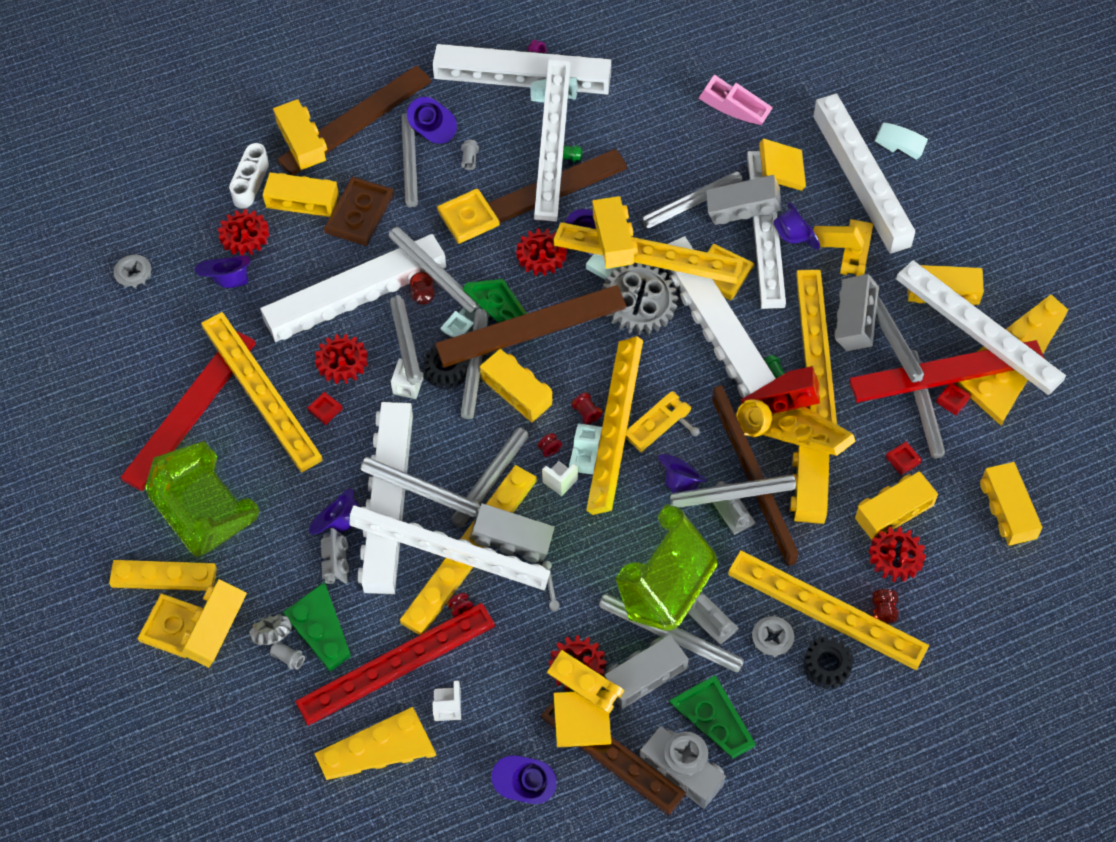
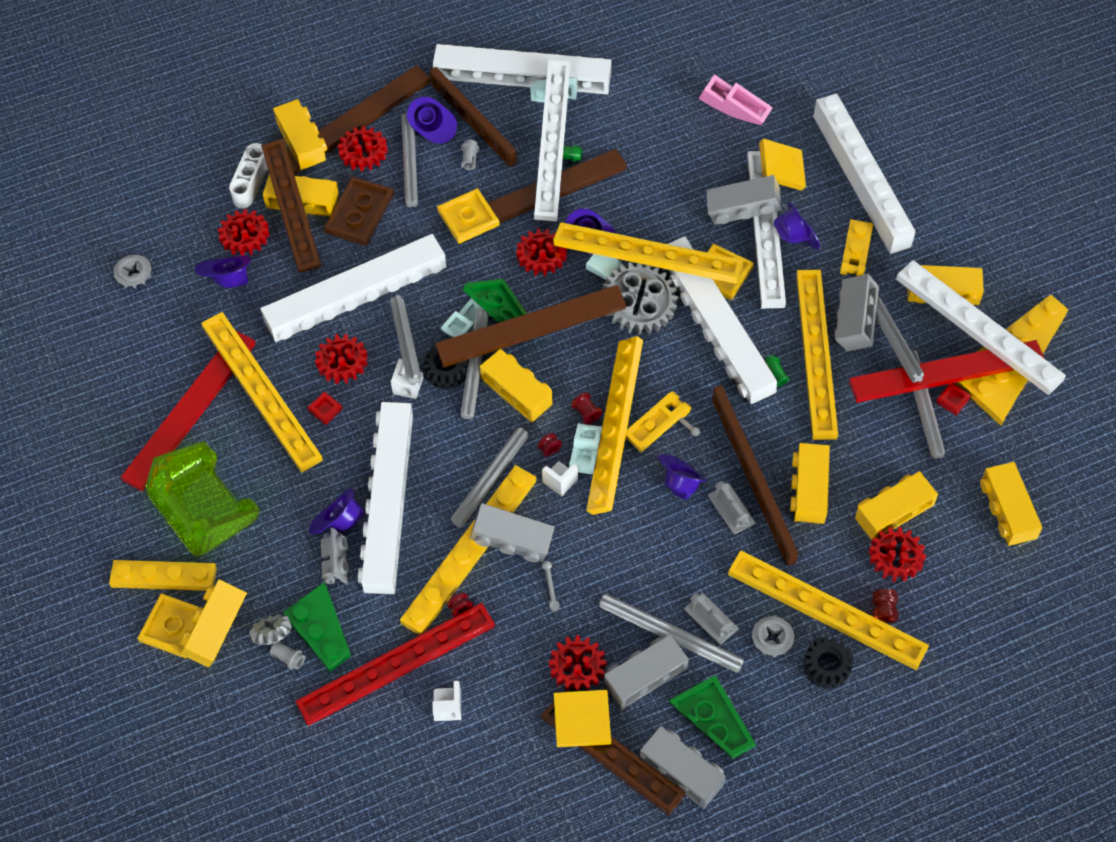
yellow wing [314,707,436,780] -> none
white plate [350,506,551,591] -> none
light grey axle [361,457,480,517] -> none
light grey axle [388,227,479,313] -> none
clear red wheel [410,272,435,305] -> none
dark purple piece [491,755,557,804] -> none
magenta plate [527,39,547,54] -> none
yellow plate [547,650,624,714] -> none
yellow brick [592,196,638,269] -> none
clear neon green windscreen [615,504,718,631] -> none
light grey axle [642,171,743,228] -> none
light grey gear [664,732,708,776] -> none
light grey axle [670,475,796,508] -> none
yellow hair [736,399,772,437] -> none
red slope [741,366,820,414] -> none
yellow wing [762,407,856,456] -> none
yellow tile [813,226,864,248] -> none
light aqua slope [875,123,928,160] -> none
red tile [886,441,922,475] -> none
none -> reddish brown tile [261,138,322,273]
none -> red gear [338,126,388,172]
none -> reddish brown tile [430,67,517,168]

